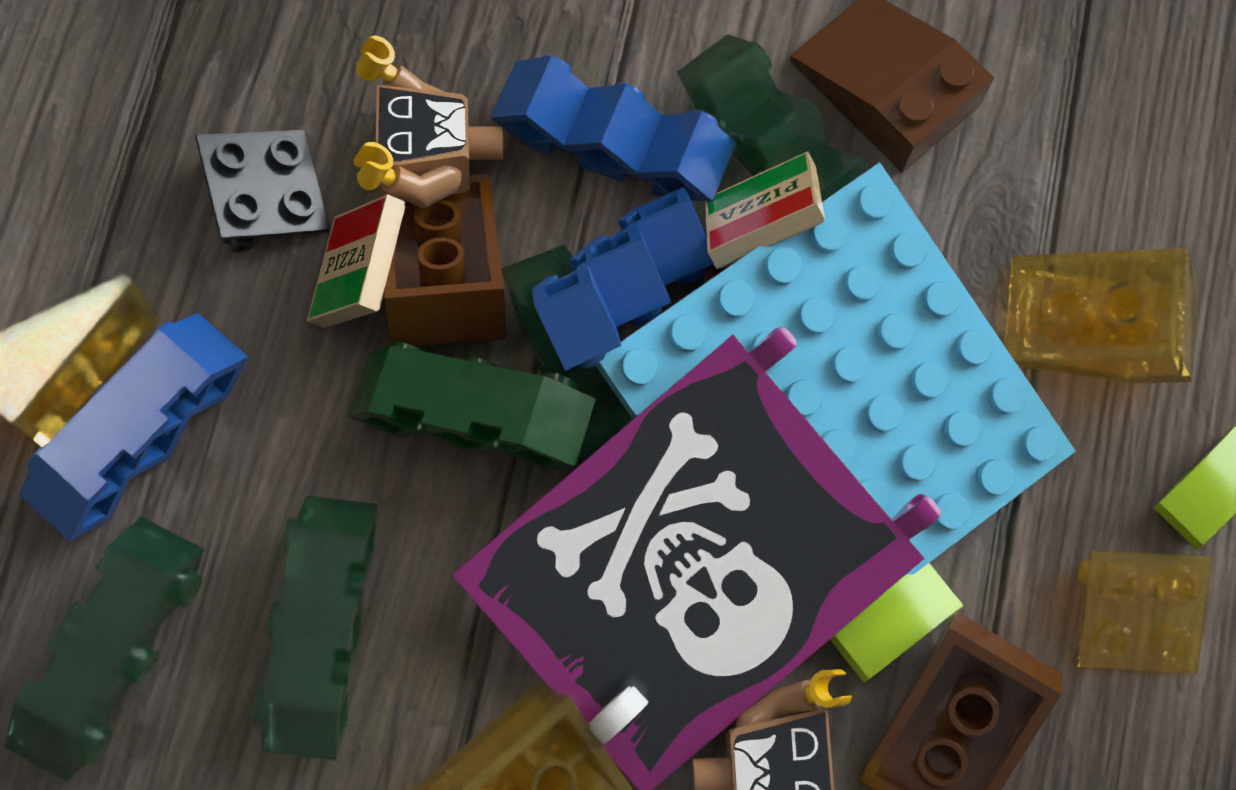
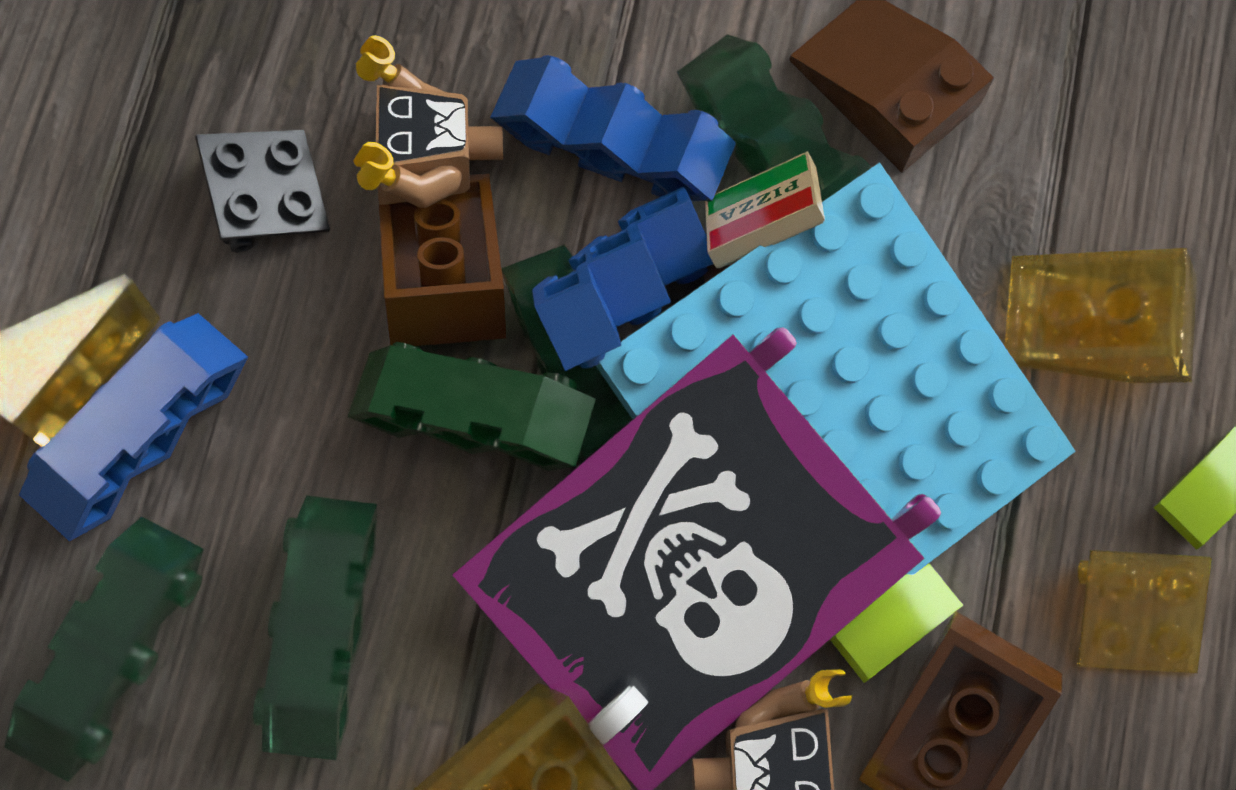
tile [307,194,405,328] -> none

